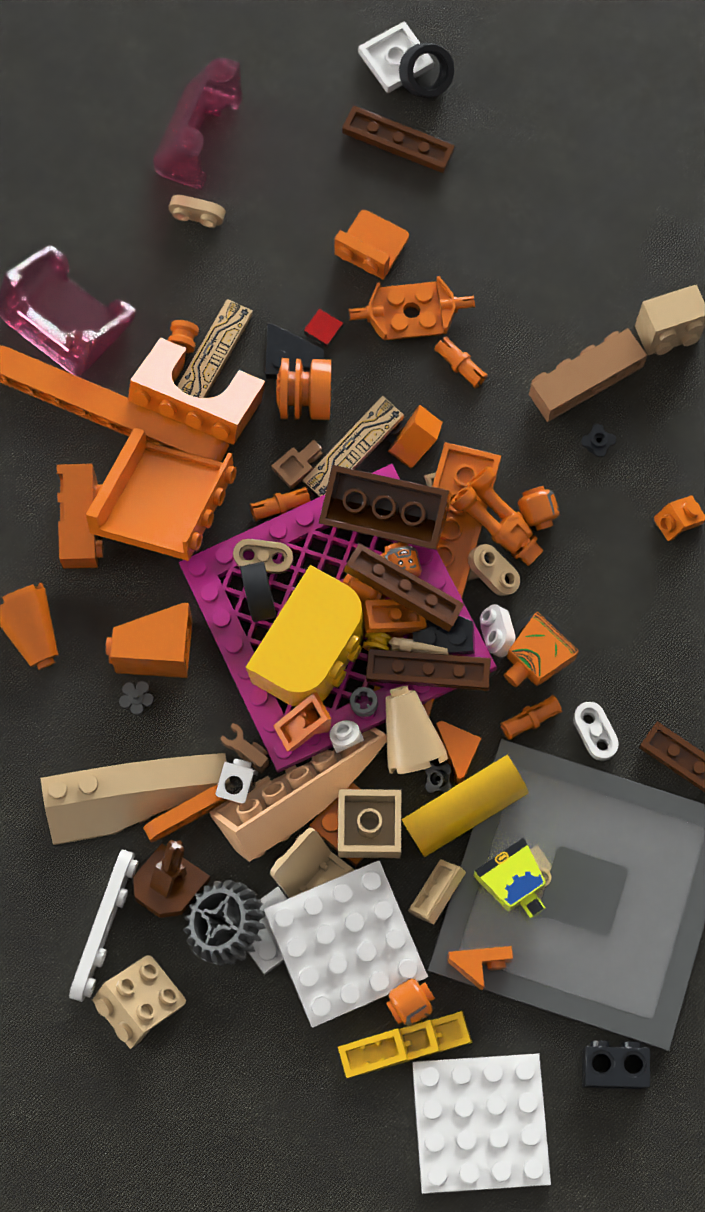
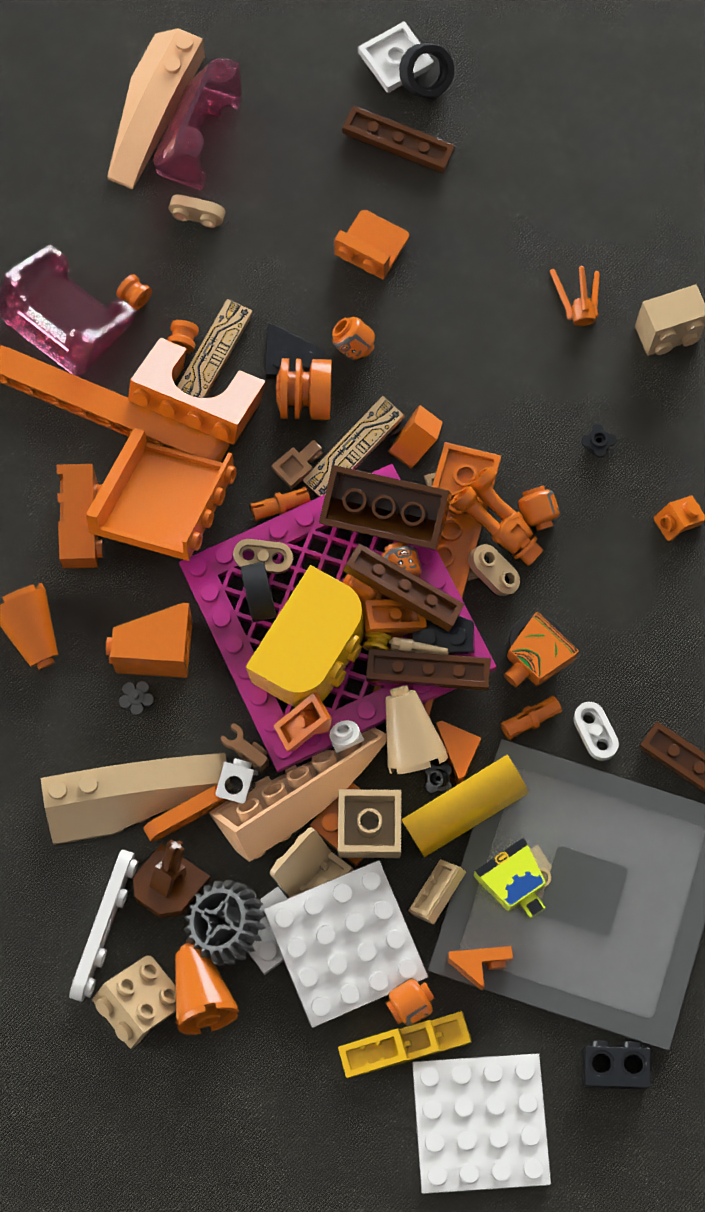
red tile [304,308,343,349] -> none
orange plate [349,276,475,341] -> none
dark grey bush [350,687,378,717] -> none
orange pin [434,336,488,388] -> none
white plate [480,604,515,657] -> none
medium nougat brick [529,328,647,422] -> none
none -> light nougat wedge [107,29,205,190]
none -> orange wheel [116,274,152,311]
none -> orange cone [175,943,239,1035]
none -> orange head [332,317,375,360]
none -> orange plant [550,266,600,326]

